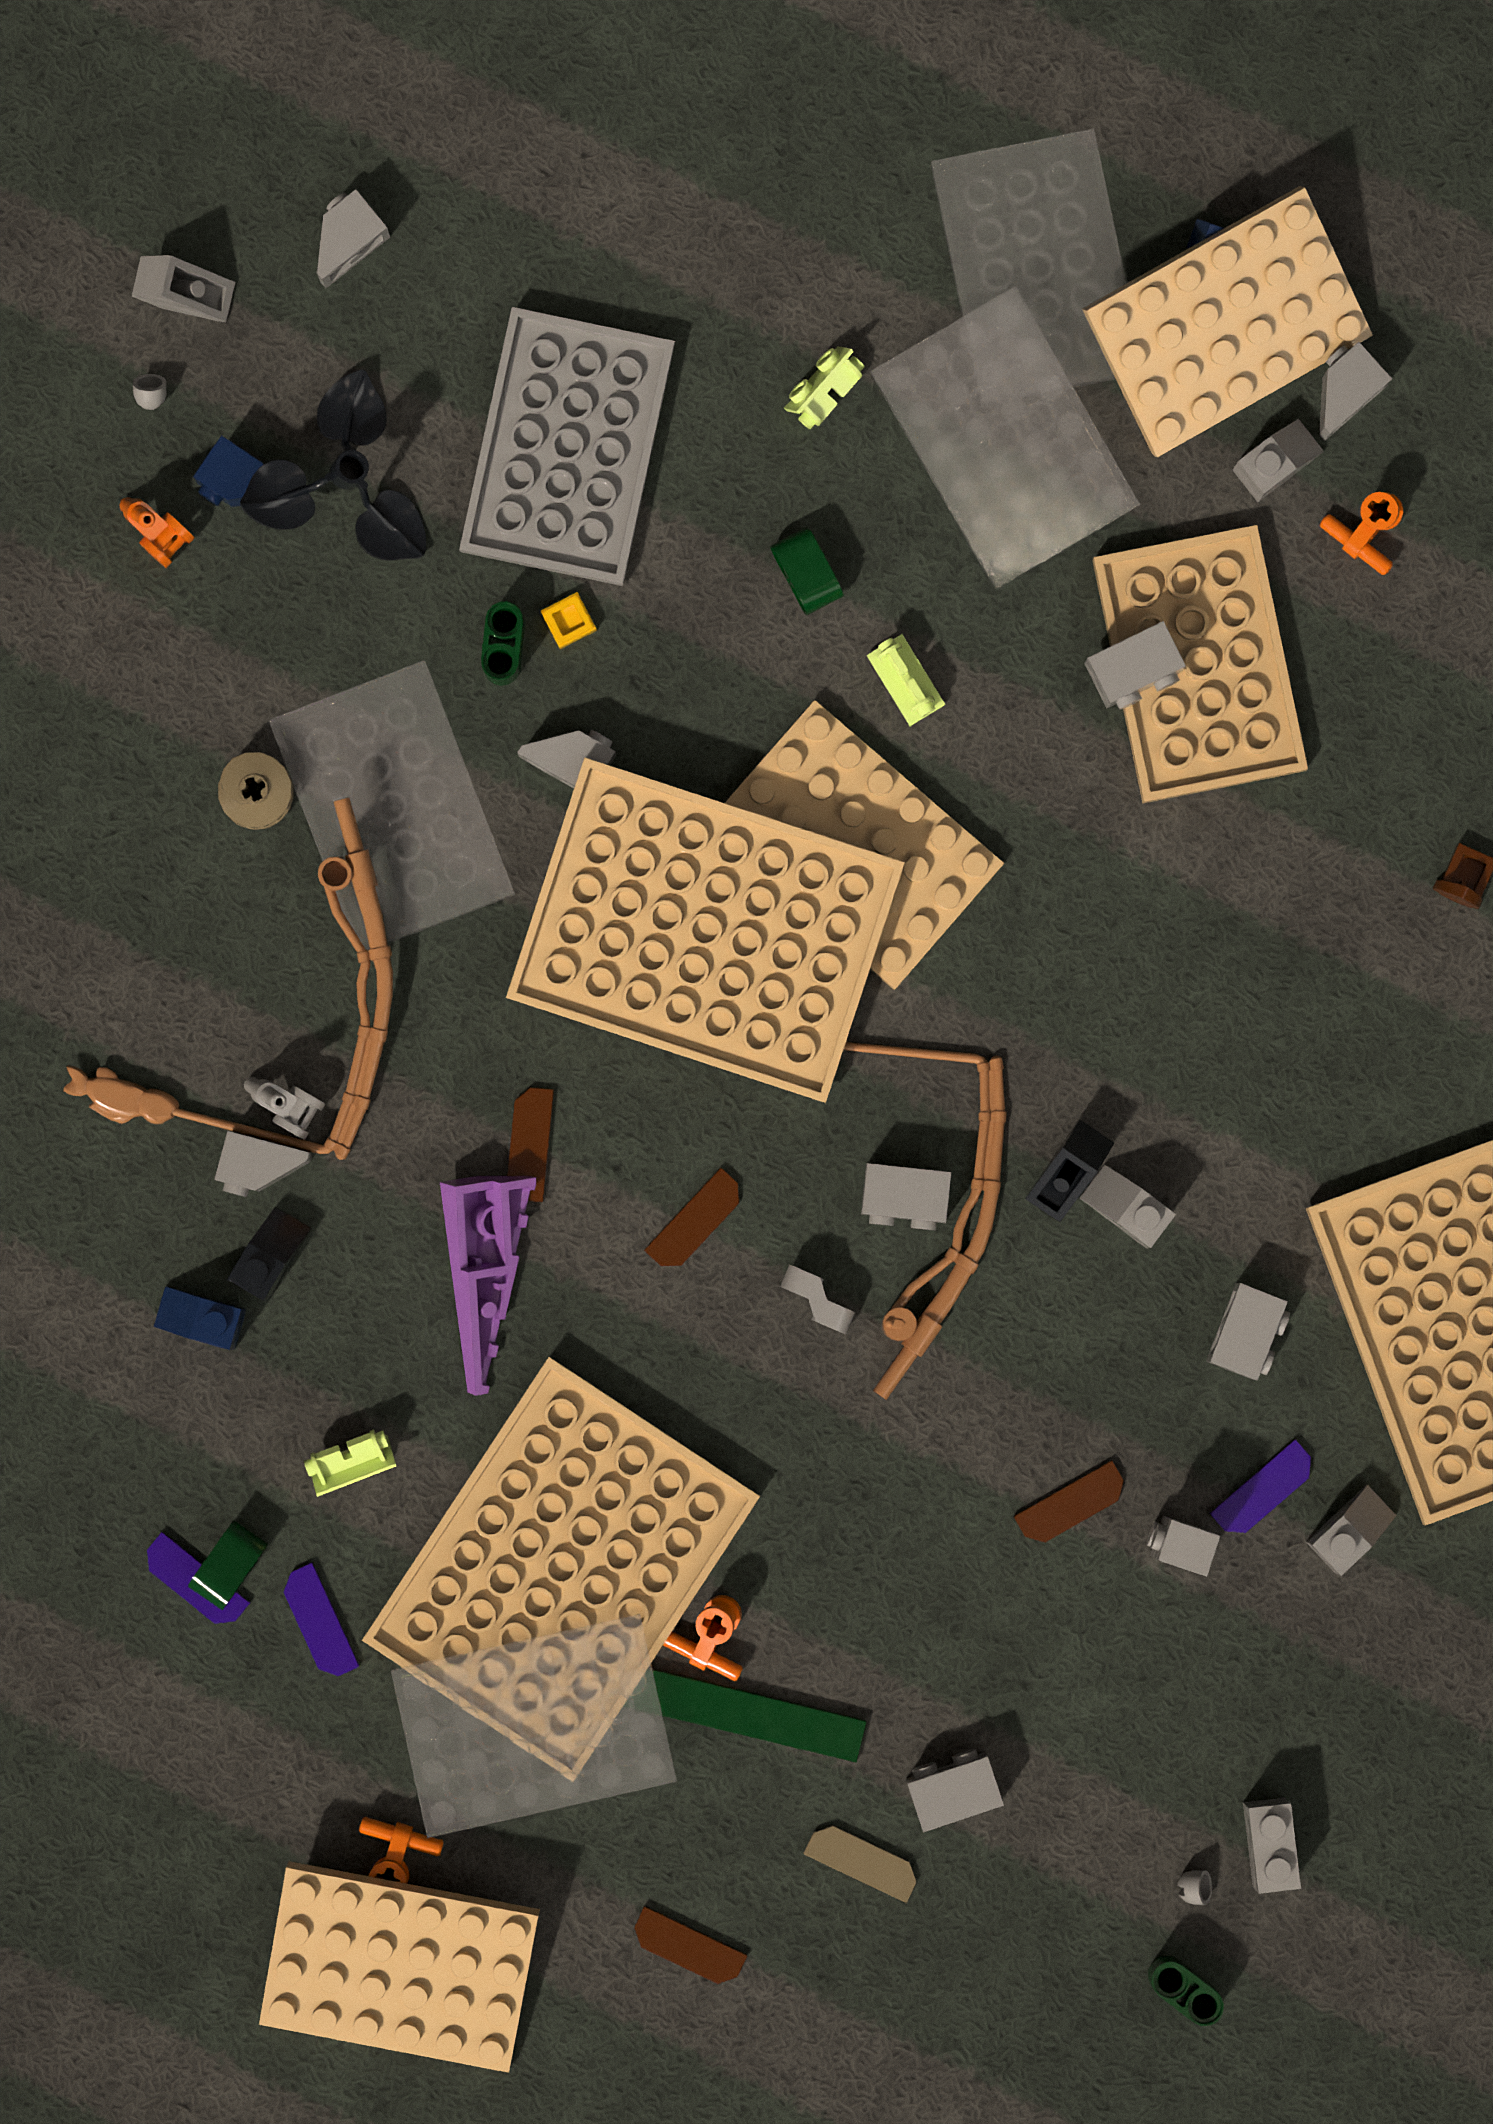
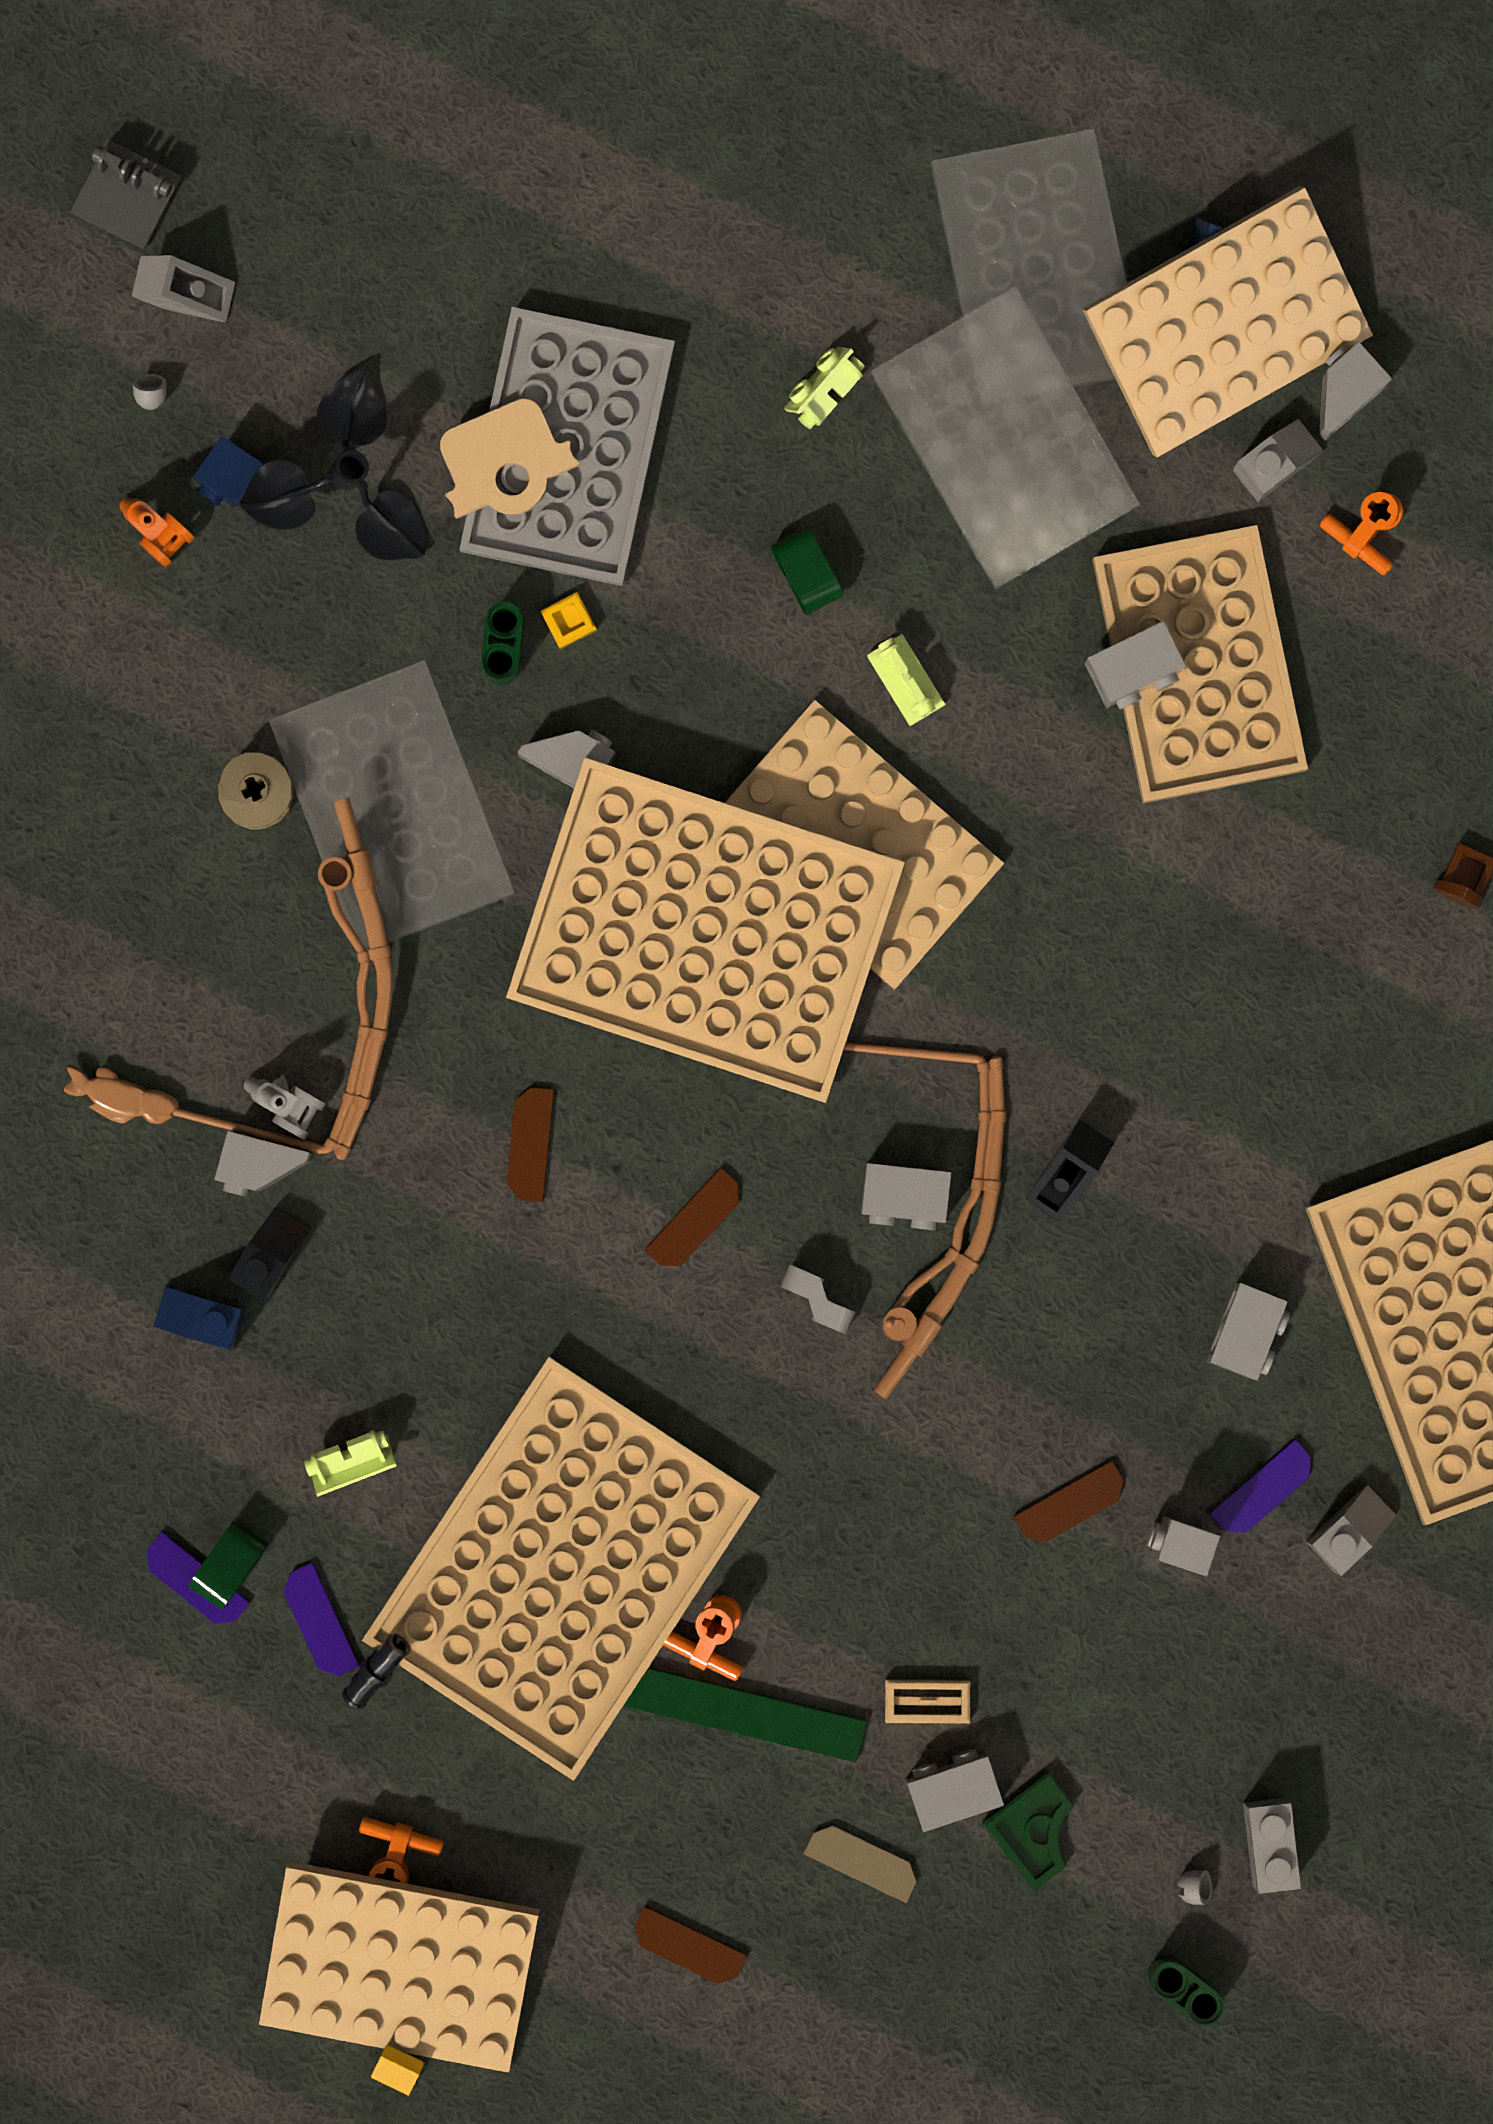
light grey slope [317,189,390,288] -> none
clear plate [391,1614,677,1838] -> none
medium lavender wedge [440,1176,536,1396] -> none
light grey slope [1080,1165,1176,1249] -> none
none -> dark grey hinge [70,139,182,250]
none -> black pin [342,1634,411,1709]
none -> yellow tile [371,2045,424,2096]
none -> tan piece [440,399,580,519]
none -> tan tile [885,1679,970,1723]
none -> dark green tile [982,1771,1075,1891]

